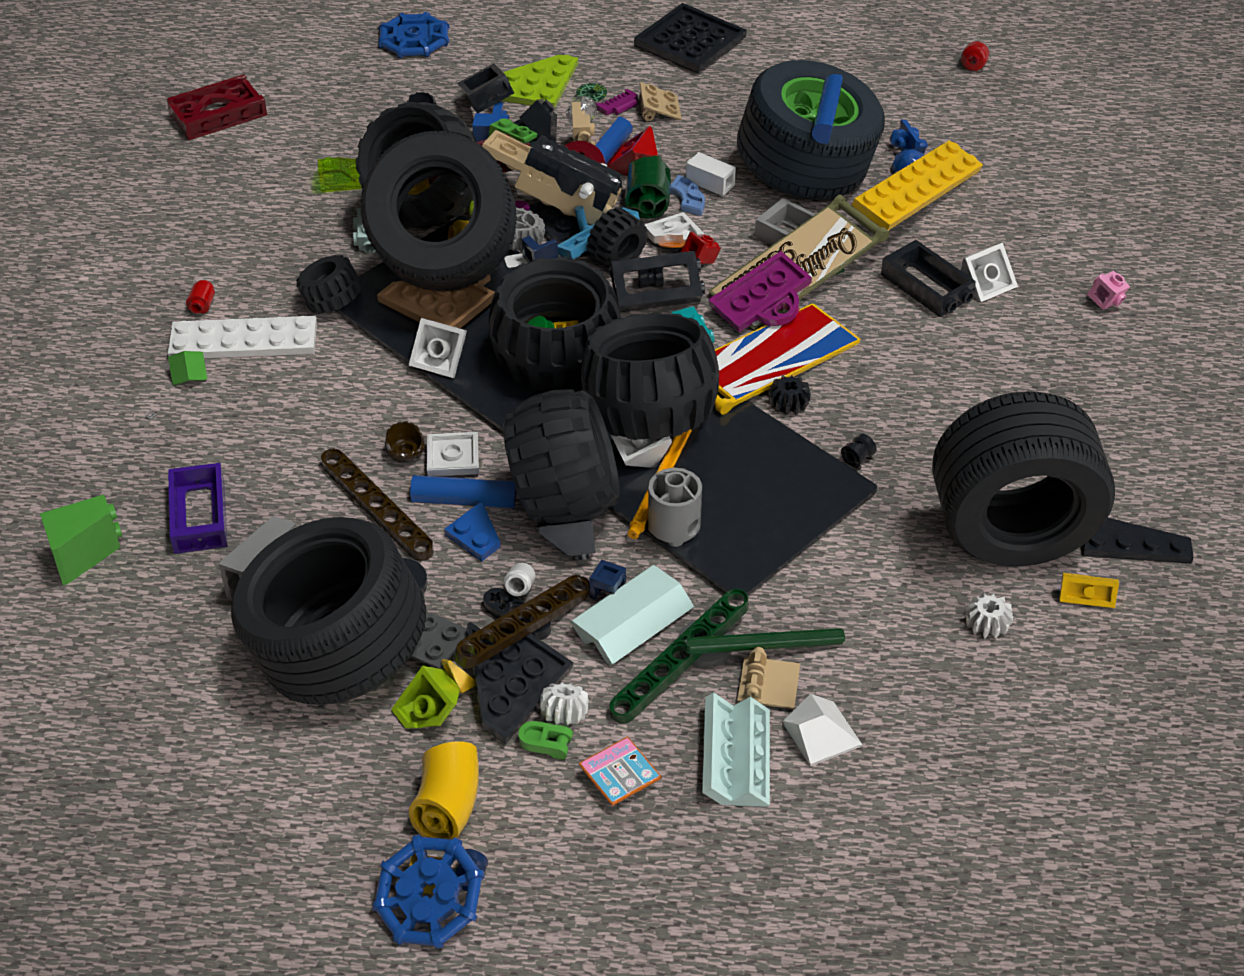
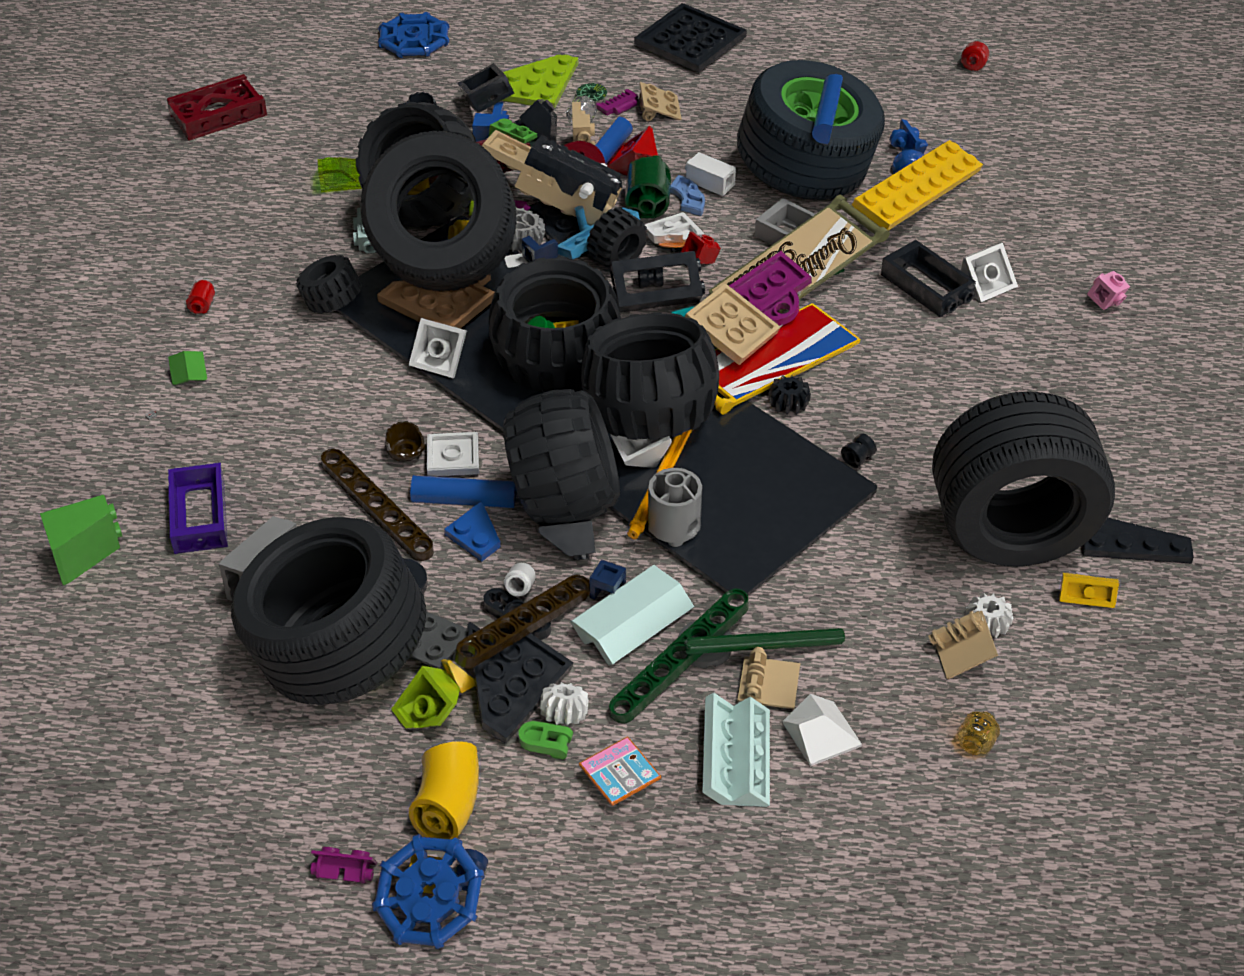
white plate [168,316,317,358] -> none
none -> magenta hinge [310,846,377,884]
none -> tan plate [685,283,780,365]
none -> tan hinge [928,611,998,679]
none -> clear yellow head [957,711,1000,755]

